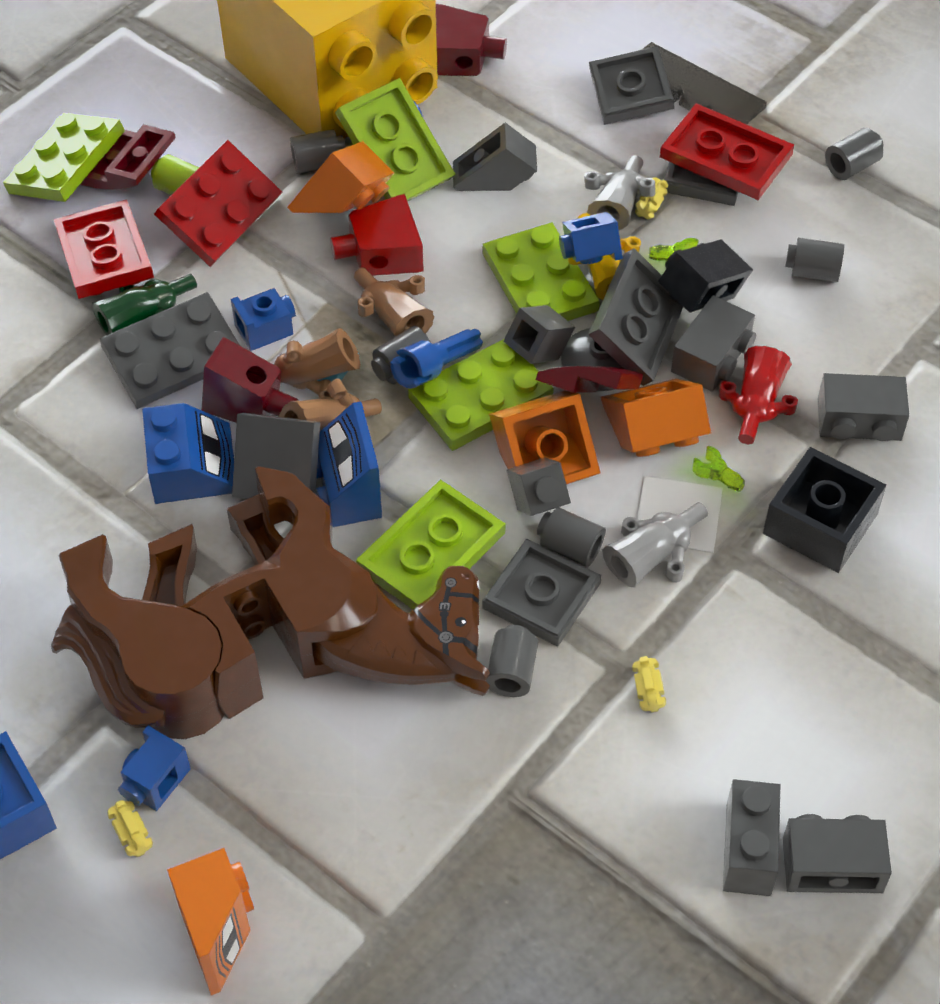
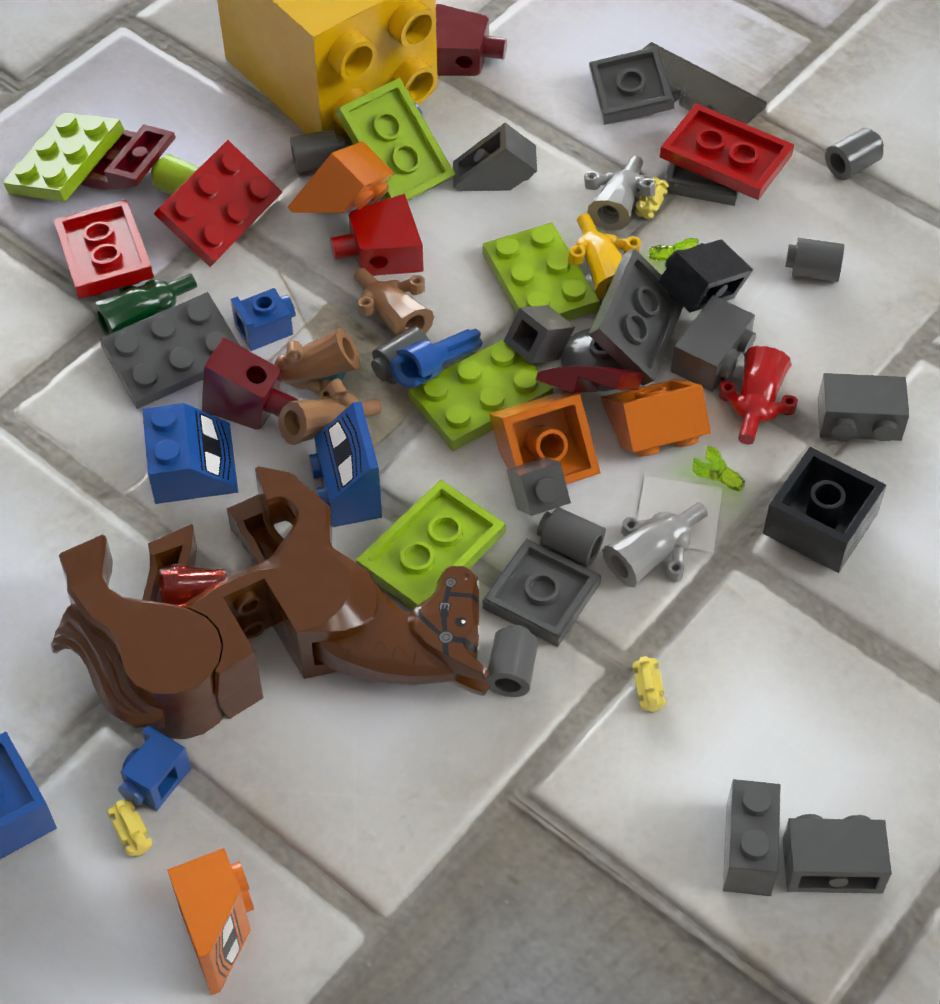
dark grey tile [232,413,320,499] -> none
blue brick [559,212,623,264] -> none
none -> clear red cone [159,564,226,606]

